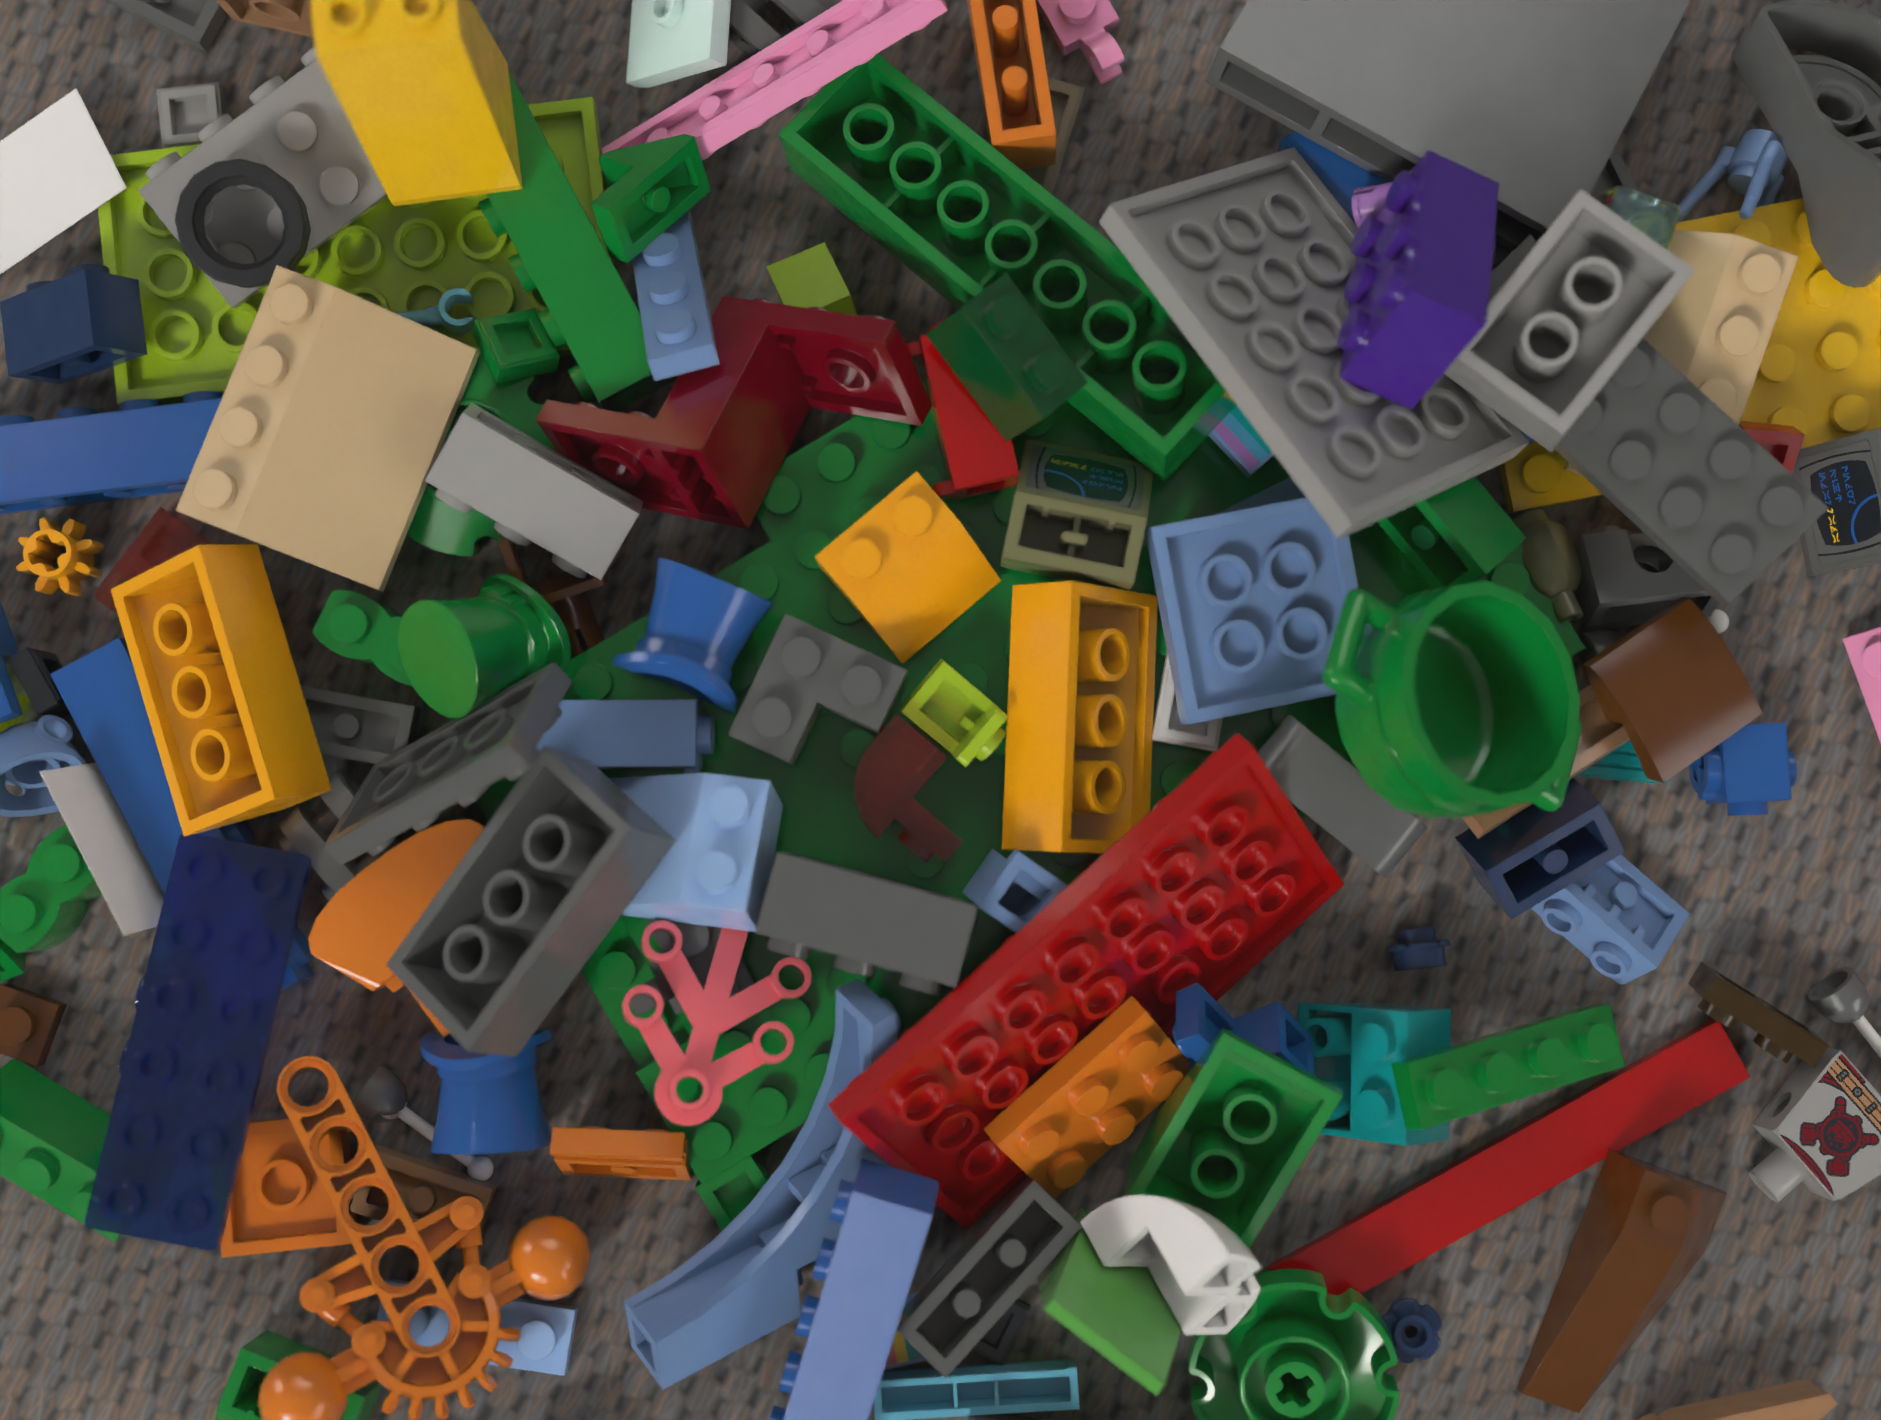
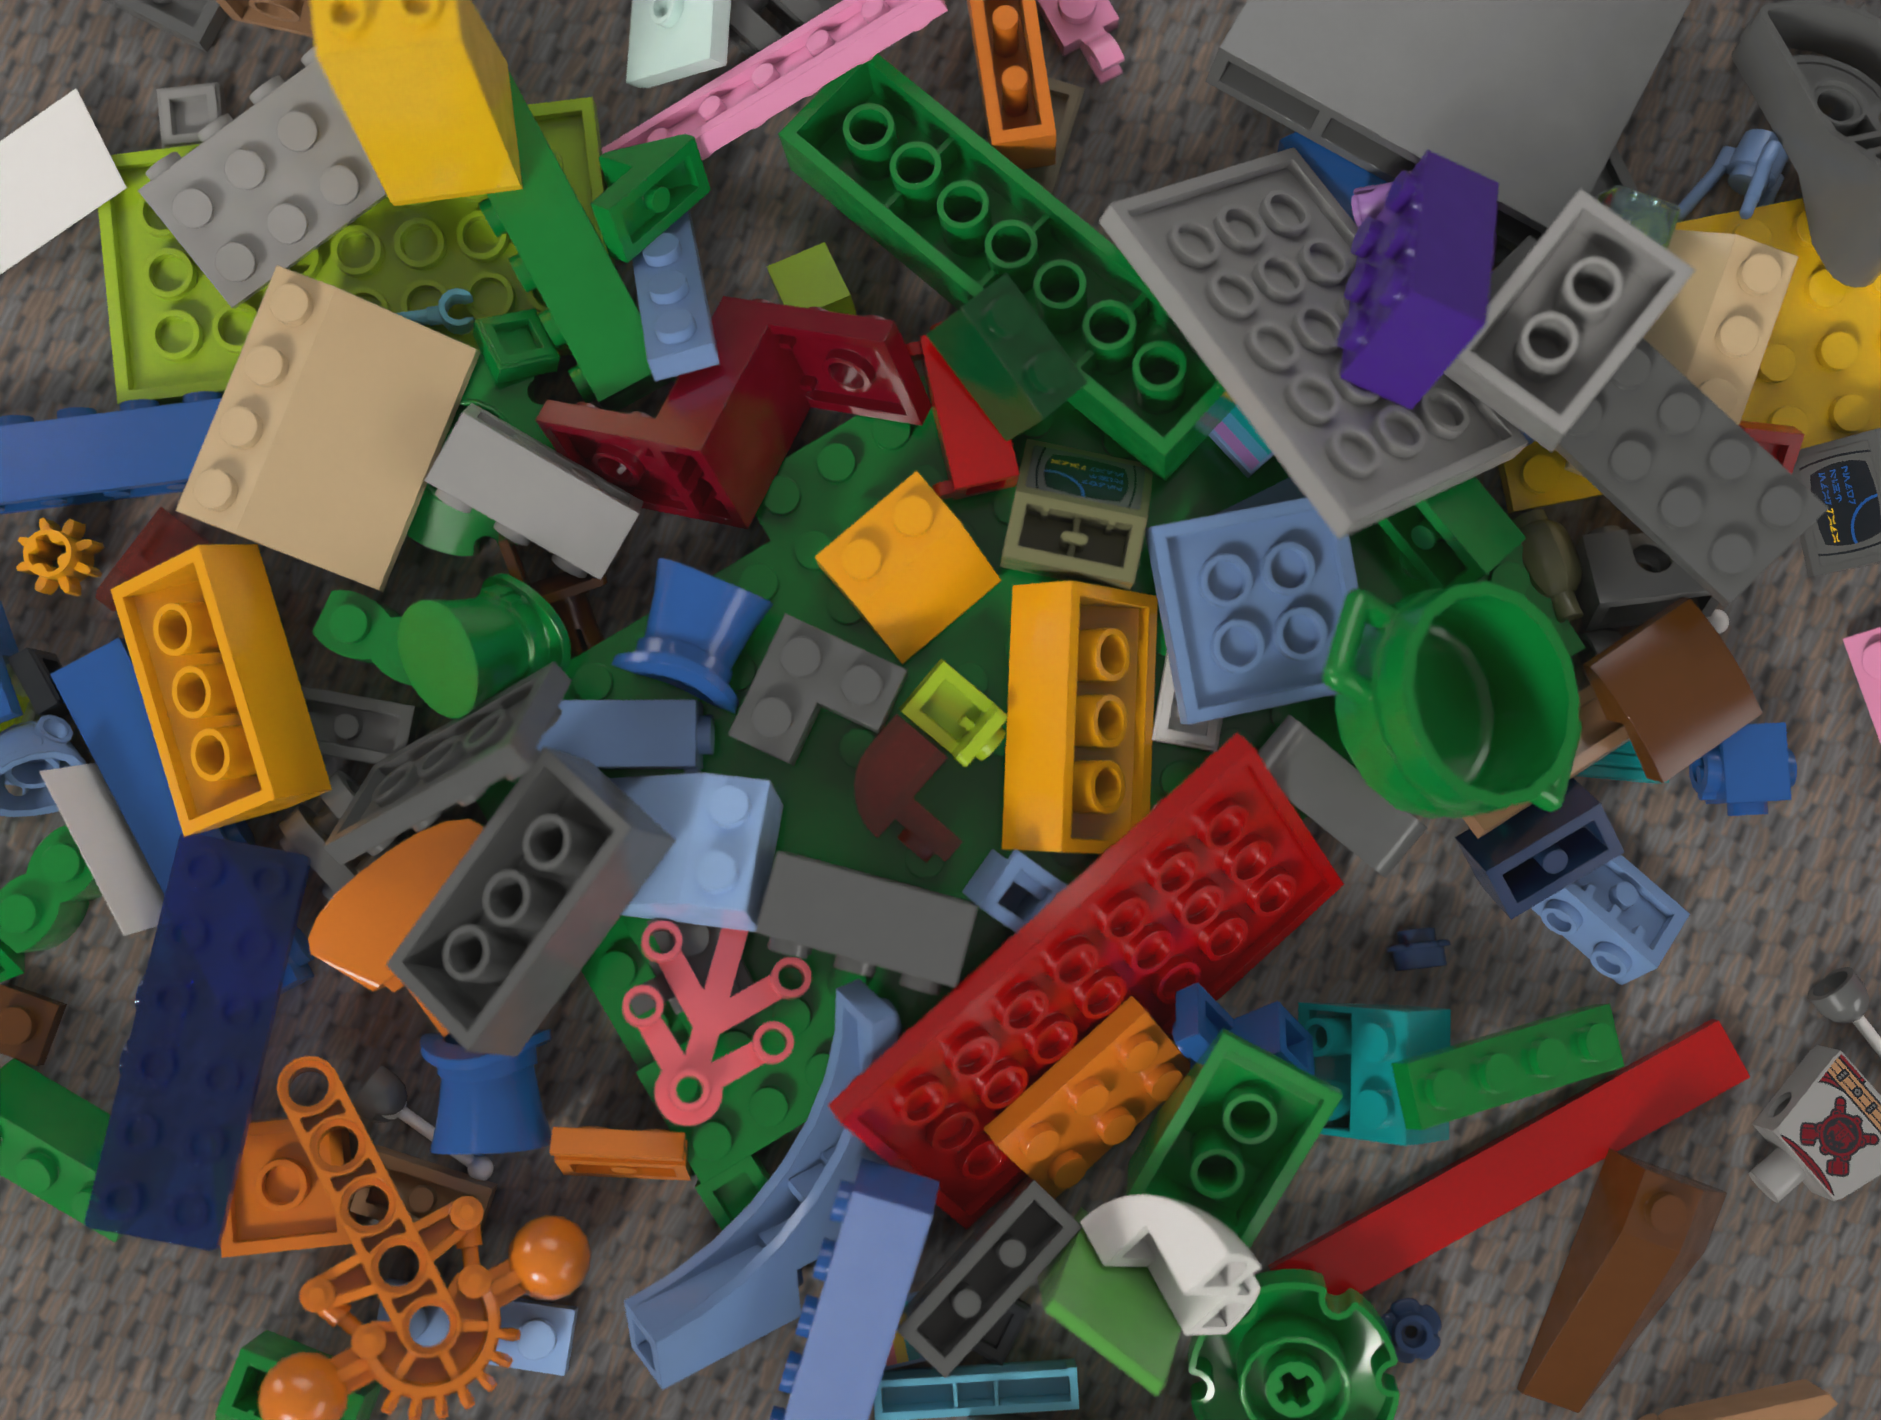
dark blue brick [0,264,147,384] -> none
black tyre [175,159,311,288] -> none
dark brown plate [1688,961,1830,1067] -> none

